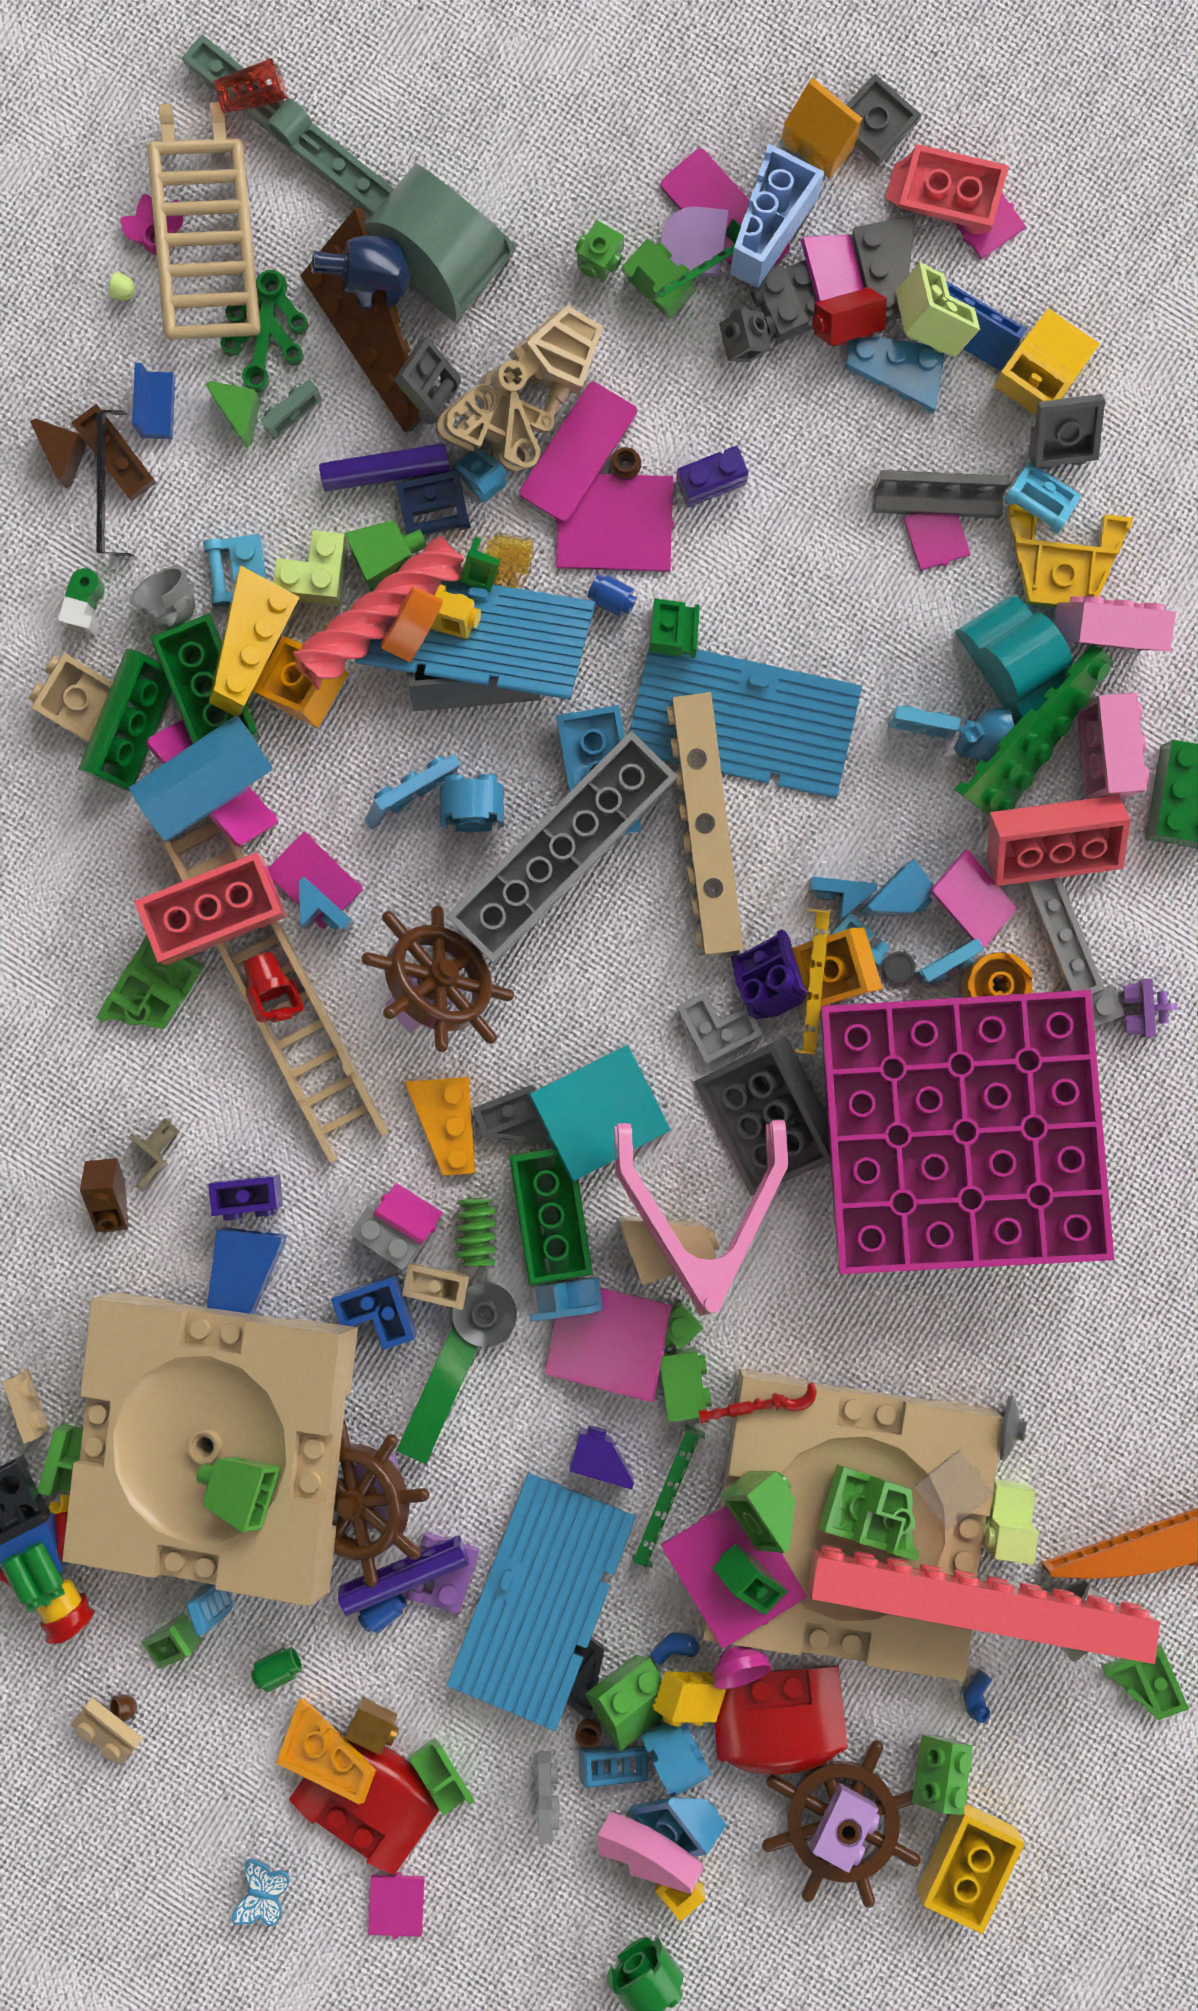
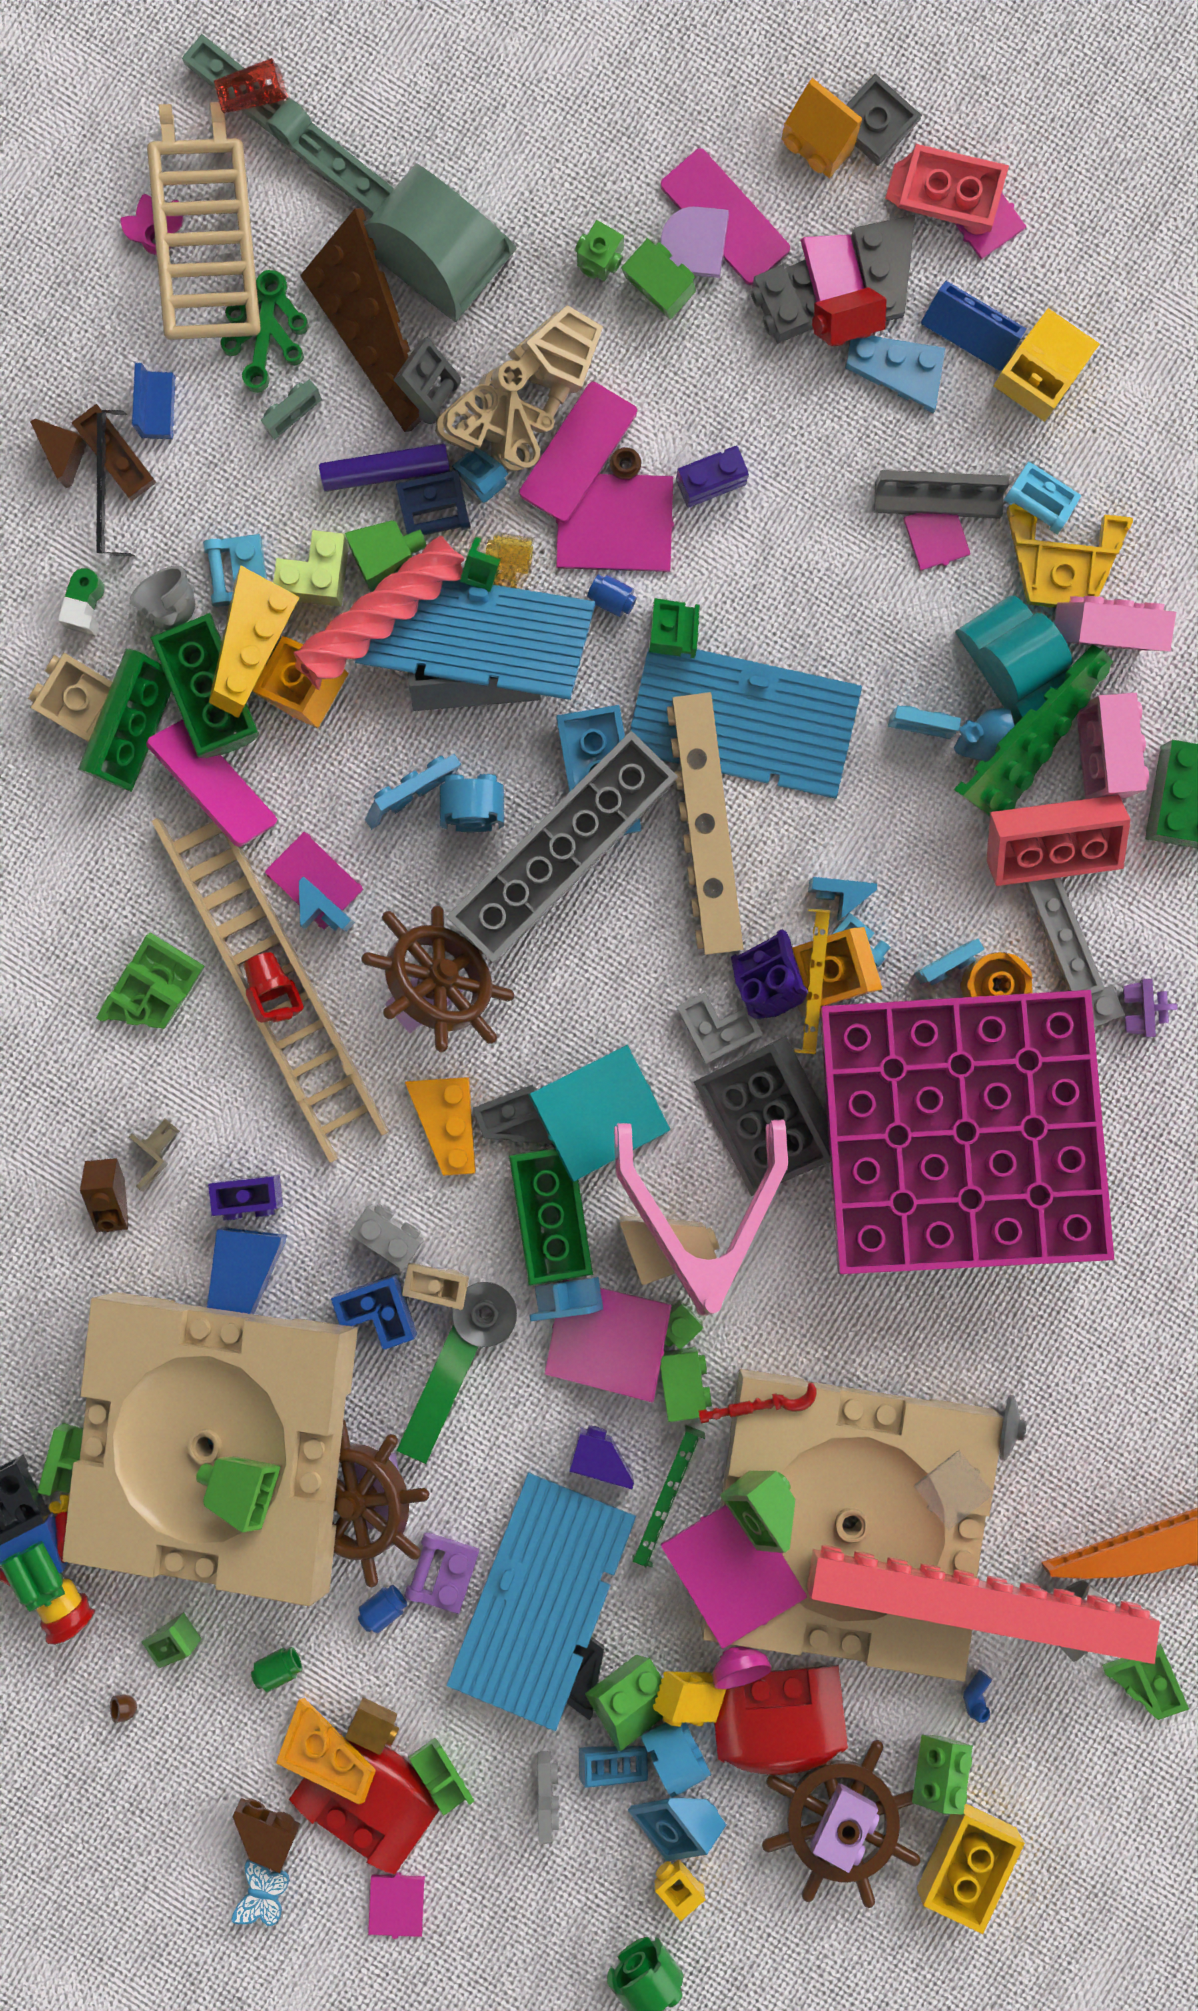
tan plate [2,1370,50,1444] -> none
tan plate [70,1697,143,1766] -> none
yellowish green hinge [109,272,135,301] -> none
dark azure slope [129,715,274,843] -> none
coral brick [134,852,287,965] -> none
dark azure slope [186,1583,233,1636] -> none
bright green slope [205,381,261,448] -> none
dark blue piece [311,235,410,310] -> none
dark purple brick [338,1535,470,1616] -> none
dark pink piece [373,1183,443,1245] -> none
orange slope [381,585,443,662] -> none
yellow brick [431,585,481,639] -> none
bright green piece [455,1198,497,1266] -> none
reddish brown hinge [575,1718,602,1748] -> none
bright pink slope [597,1812,703,1894] -> none
green piece [631,219,741,302] -> none
blue arm [650,1632,700,1665] -> none
green slope [712,1544,788,1615] -> none
dark grey brick [719,307,772,362] -> none
light blue wedge [730,143,824,288] -> none
bright green slope [818,1464,919,1561] -> none
dark azure slope [859,859,933,916] -> none
dark grey piece [883,951,915,983] -> none
yellowish green brick [896,262,980,357] -> none
dark pink piece [929,850,1018,948] -> none
yellowish green brick [982,1479,1039,1565] -> none
dark grey plate [1029,394,1105,469] -> none
none -> reddish brown slope [232,1798,300,1873]

